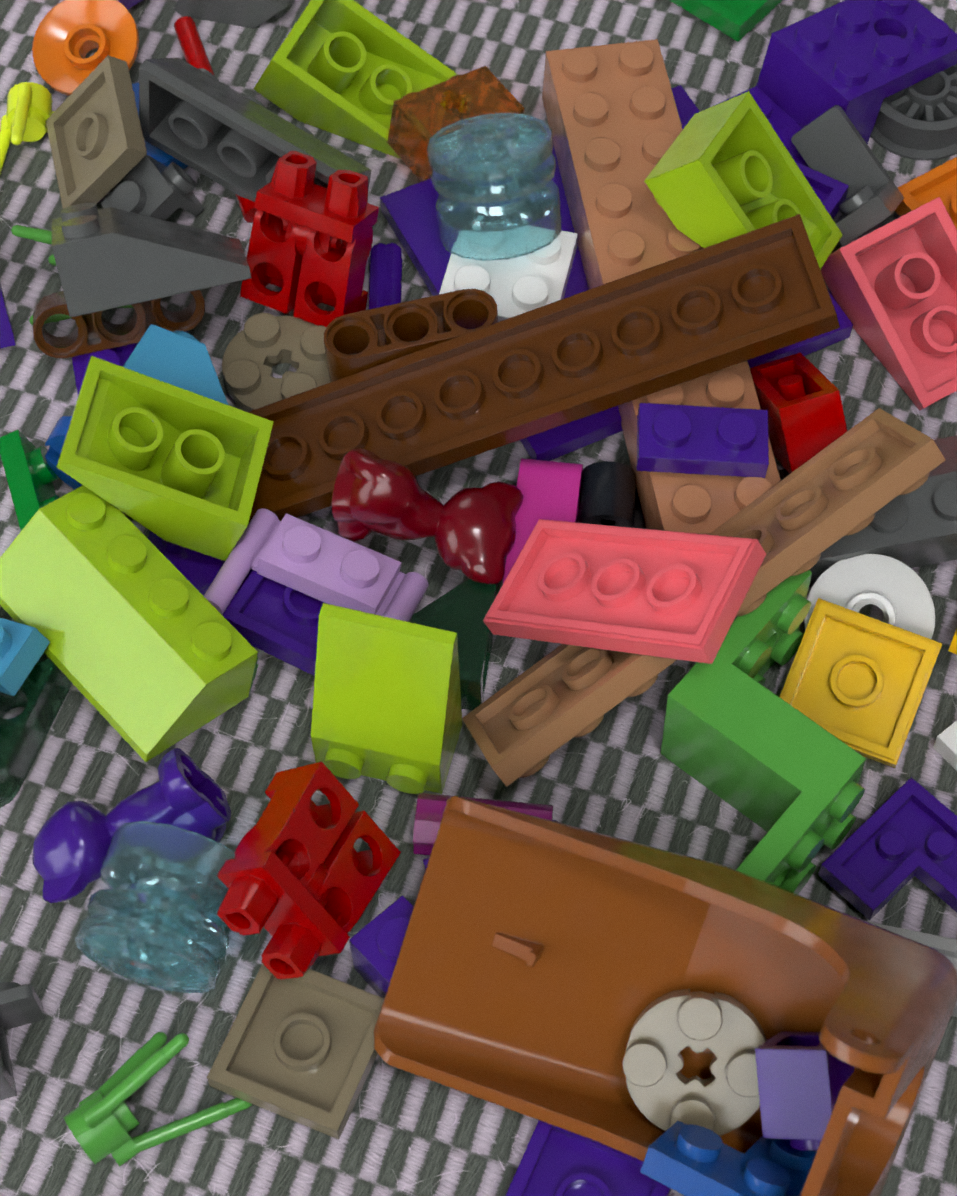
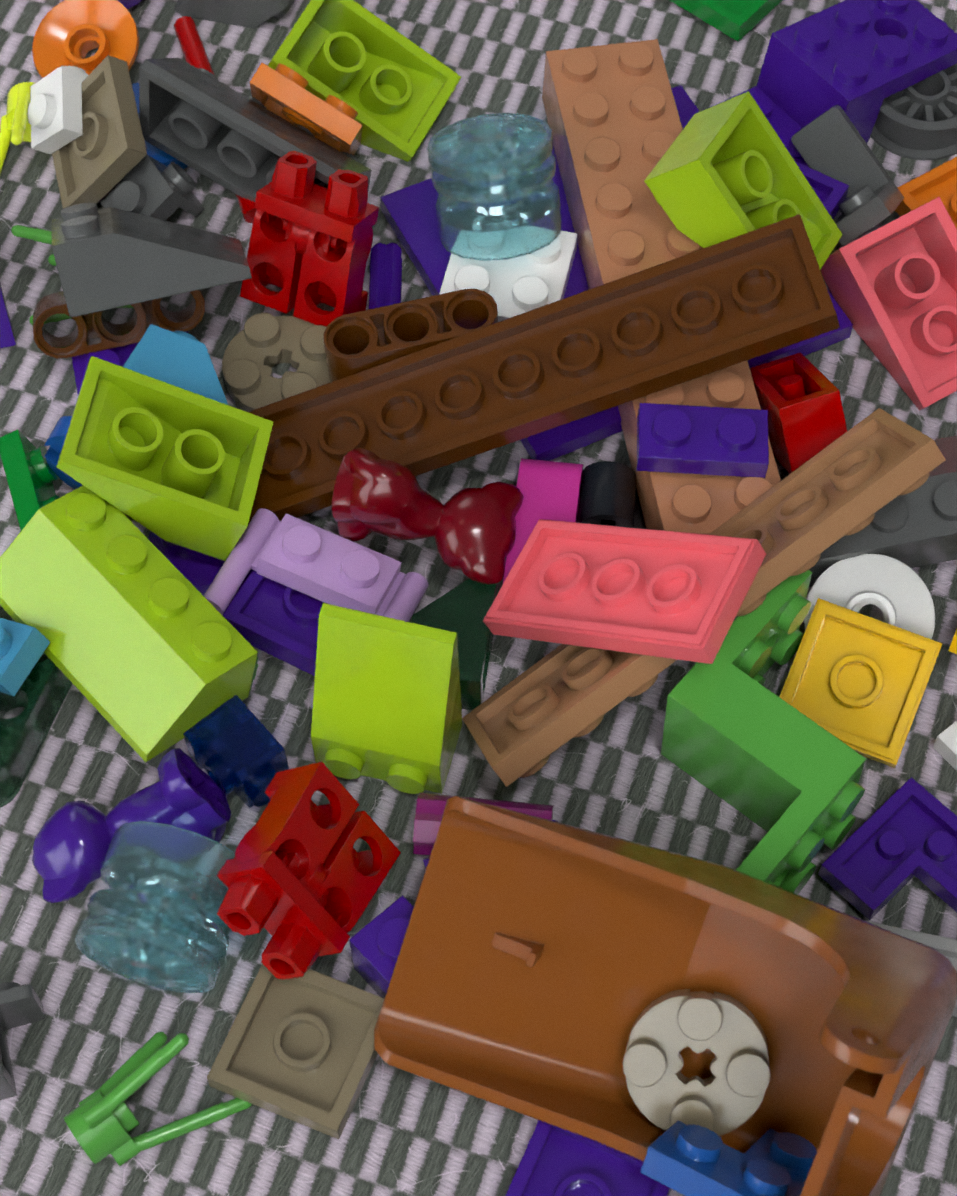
clear orange brick [387,66,525,182] -> none
dark purple brick [755,1032,854,1151] -> none
none -> white bracket [28,66,89,155]
none -> clear blue brick [183,695,289,809]
none -> orange plate [250,63,363,156]

